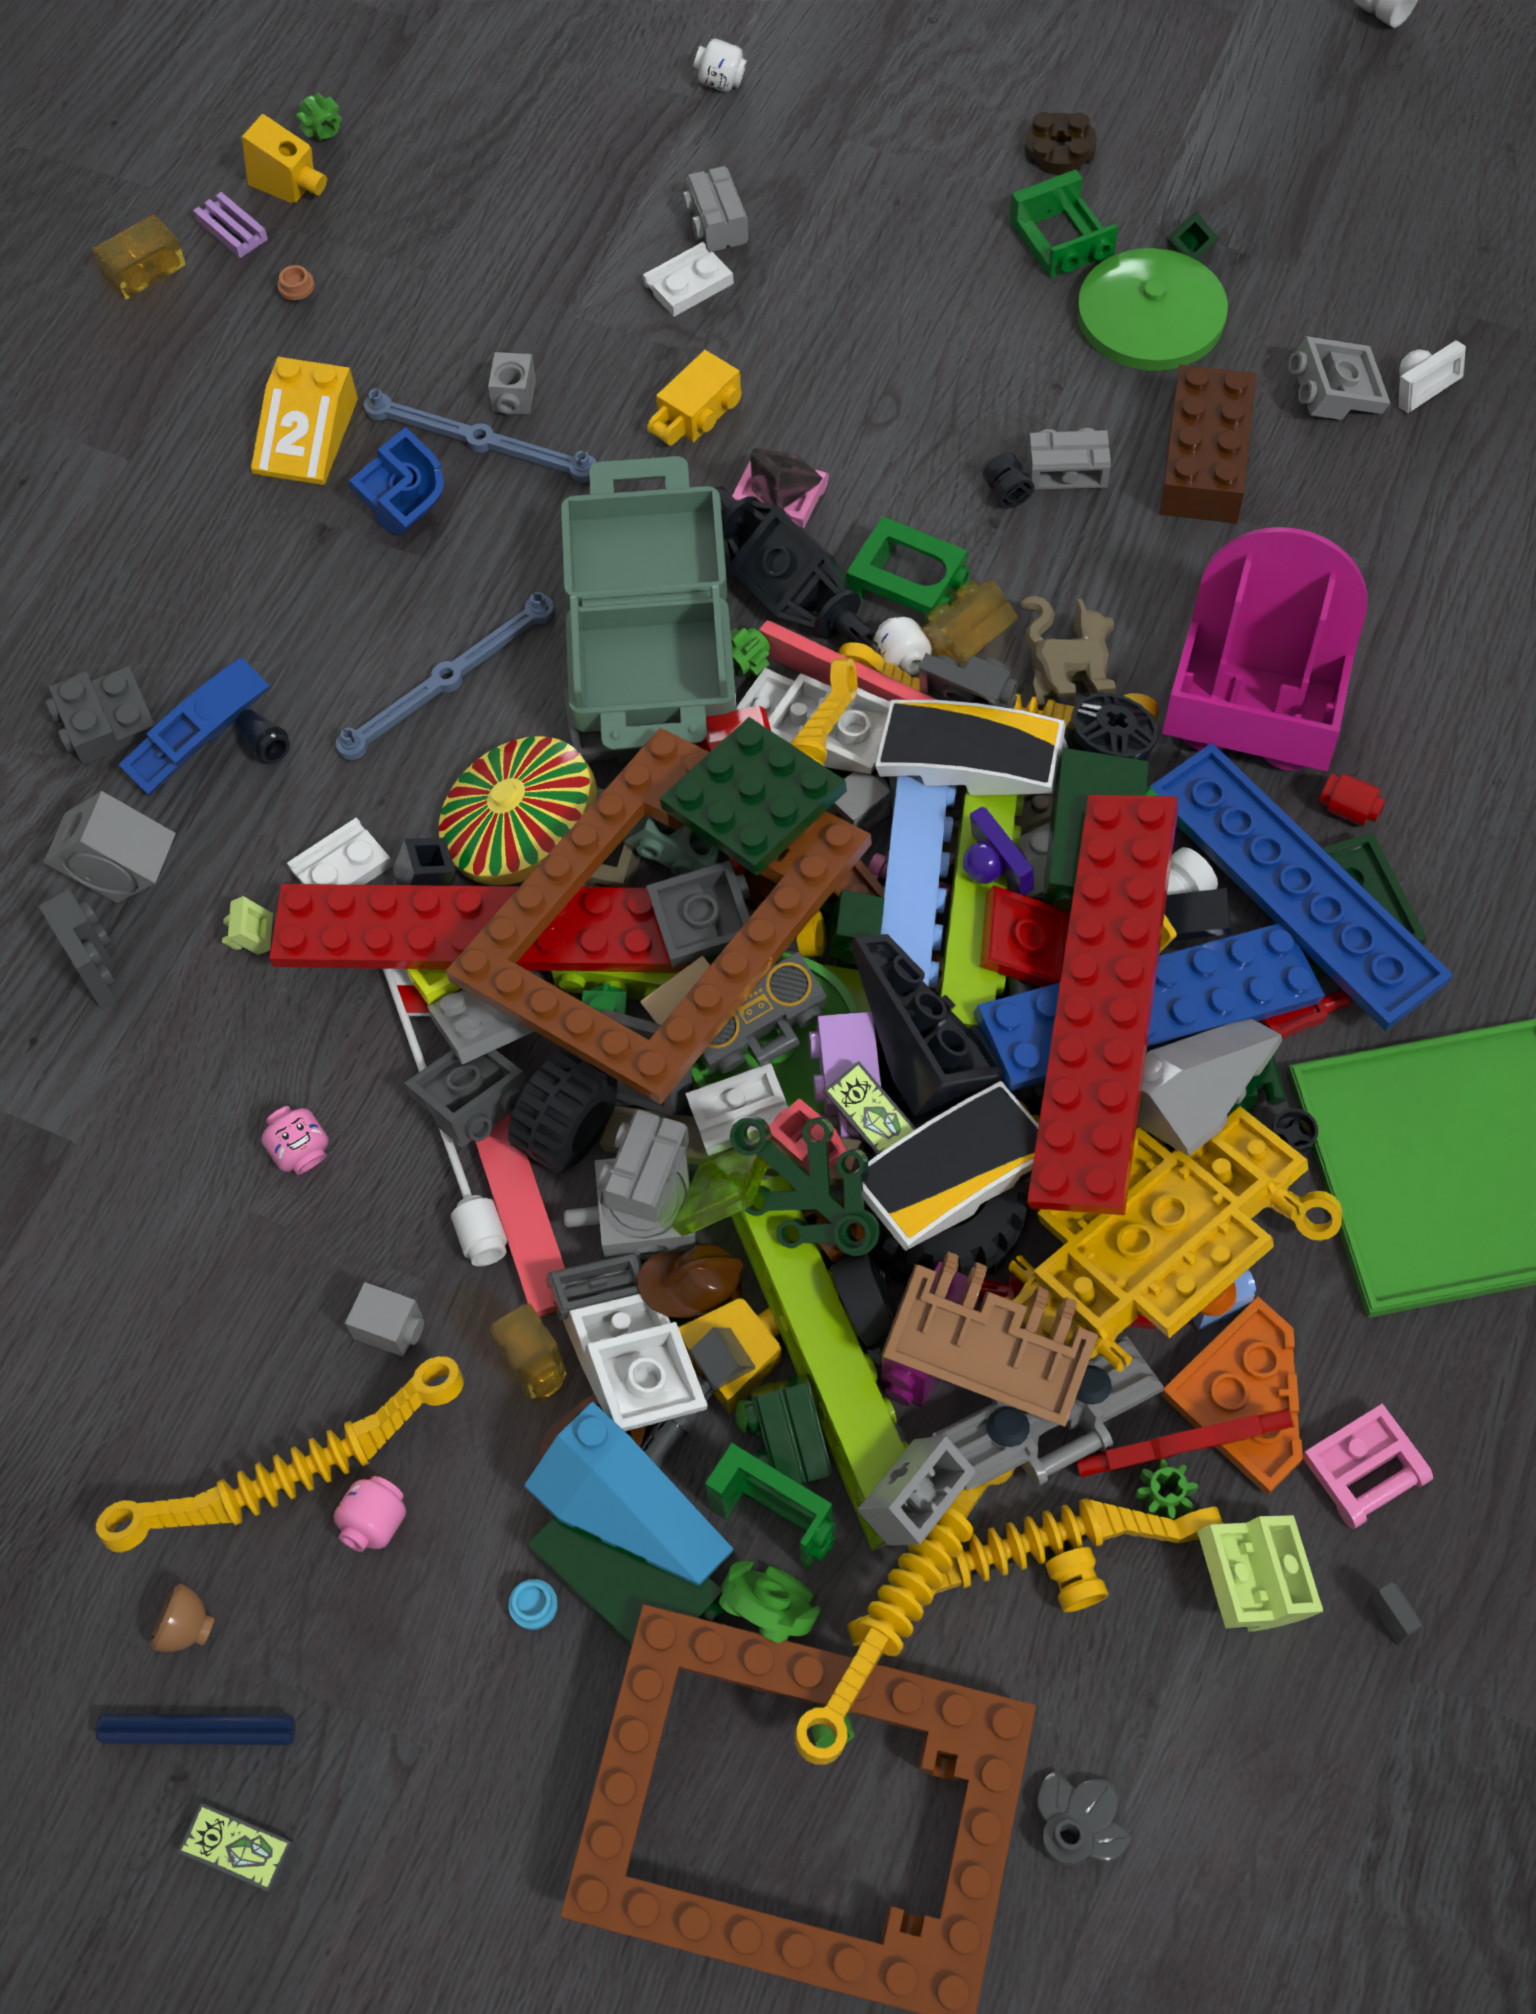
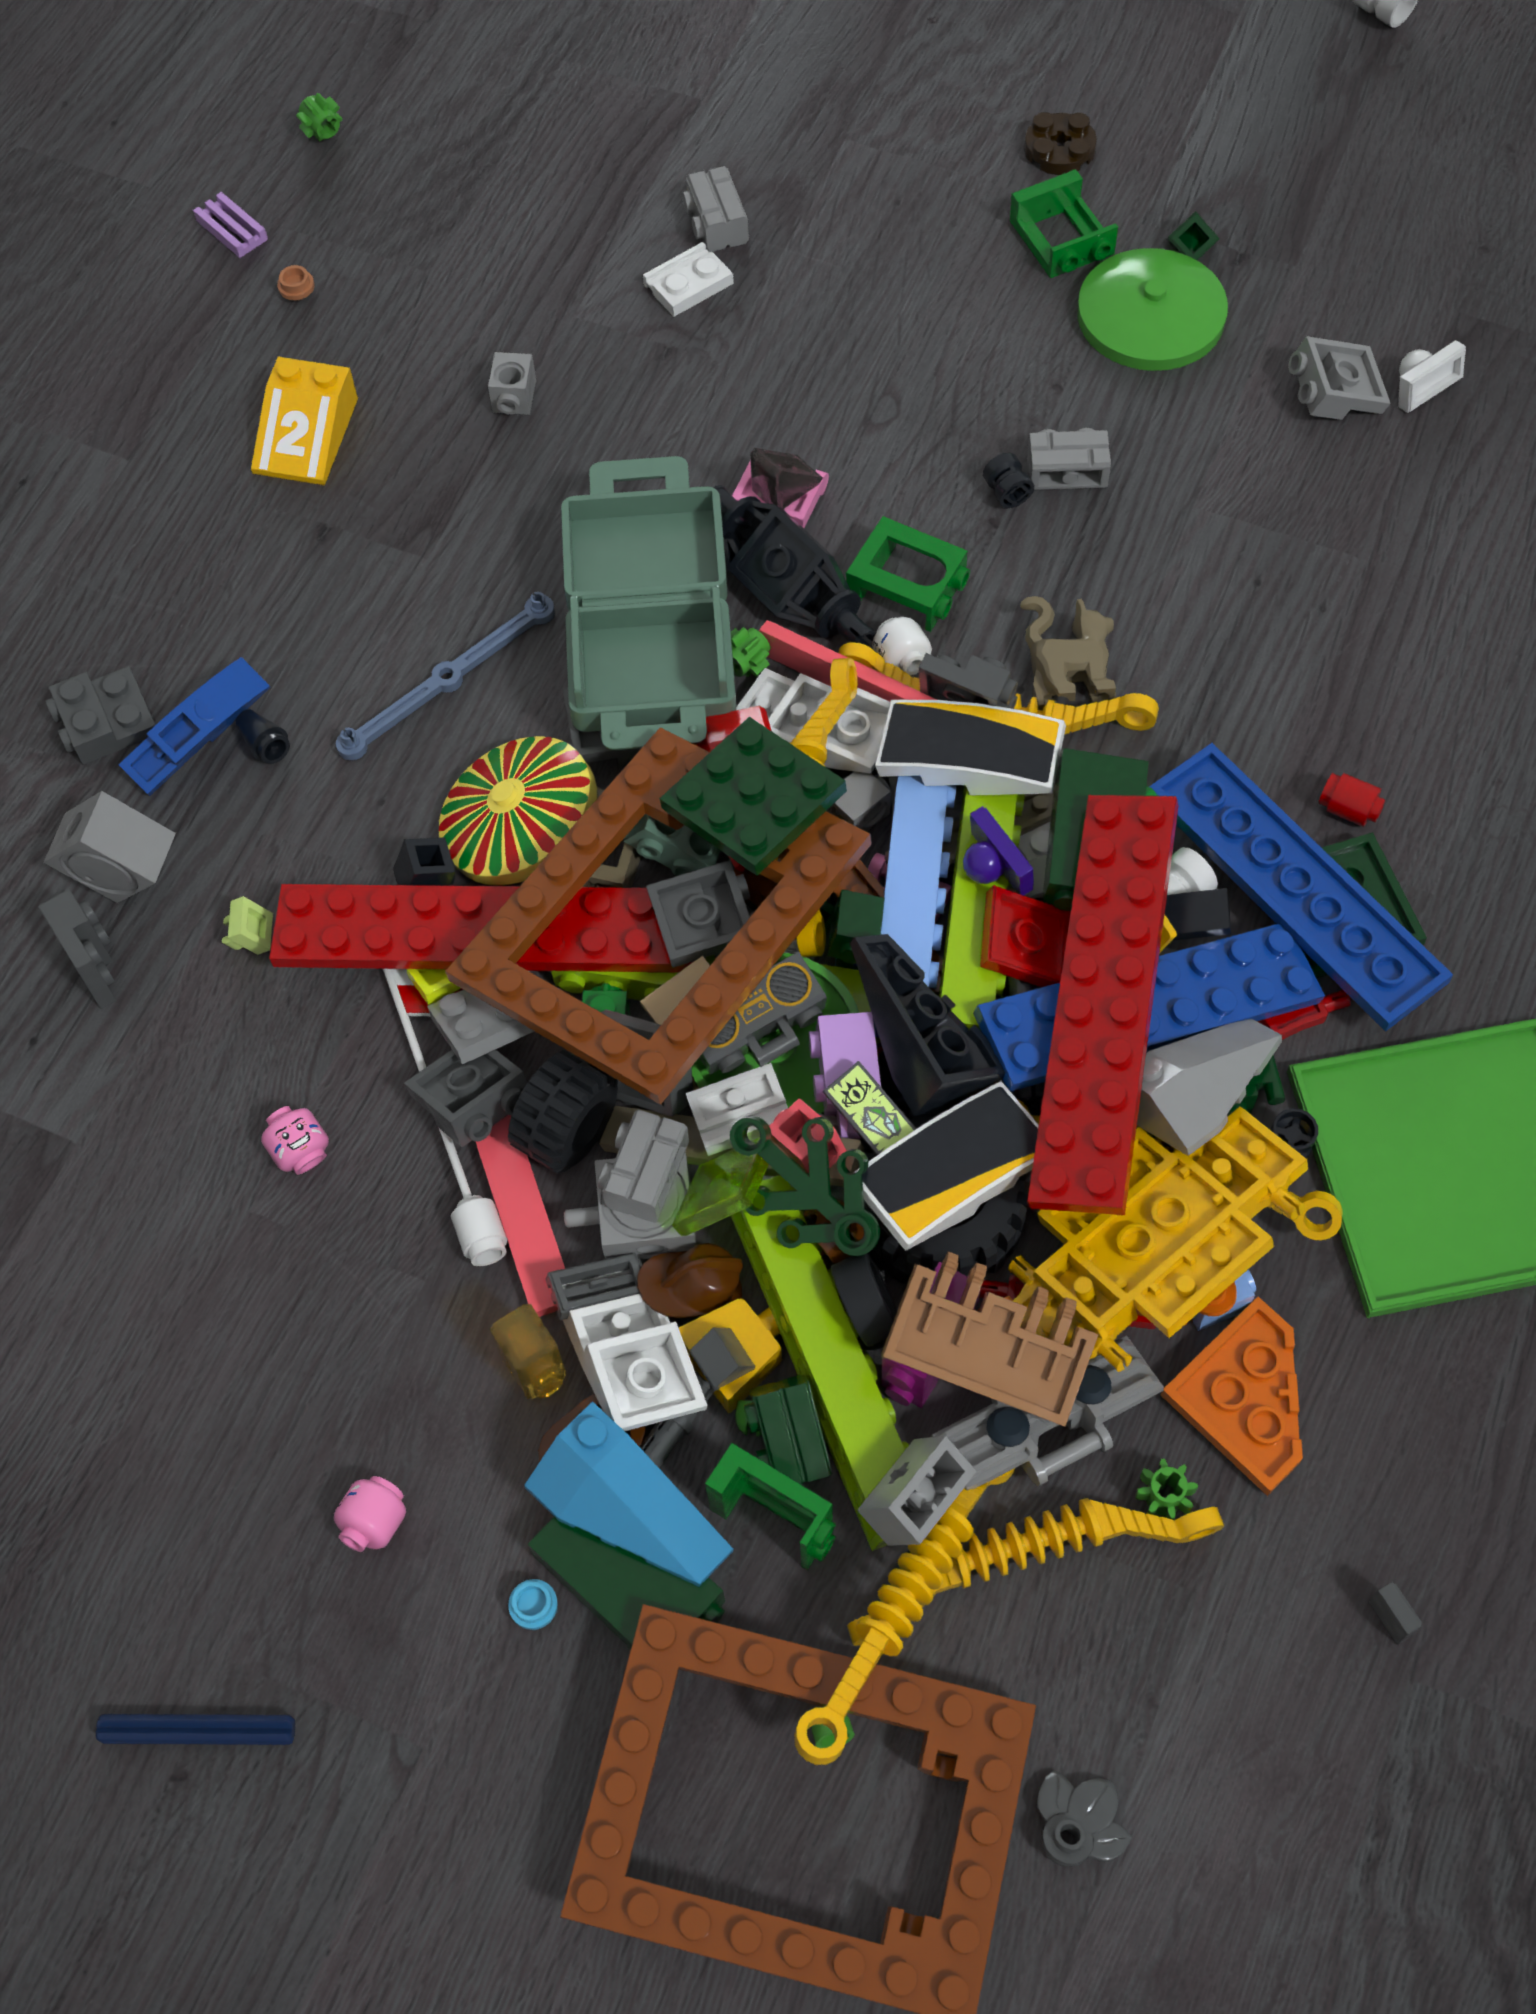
clear yellow brick [93,214,186,300] -> none
yellow piece [96,1356,464,1552] -> none
medium nougat brick [150,1583,215,1652] -> none
tile [178,1803,295,1894] -> none
yellow torso [242,114,327,203] -> none
white plate [287,817,393,885] -> none
light grey brick [345,1282,424,1357] -> none
blue brick [349,427,444,535] -> none
sand blue piece [364,389,597,483] -> none
yellow brick [647,350,742,446] -> none
white head [693,38,747,93] -> none
bright green plate [719,1561,820,1643] -> none
clear yellow brick [921,579,1018,666] -> none
yellow wheel [1045,1547,1109,1613] -> none
black wheel [1060,693,1158,761] -> none
red piece [1077,1407,1294,1478] -> none
reddish brown brick [1159,365,1256,524] -> none
dark pink plate [1162,527,1368,771] -> none
yellowish green brick [1197,1515,1324,1632] -> none
bright pink plate [1303,1403,1433,1529] -> none

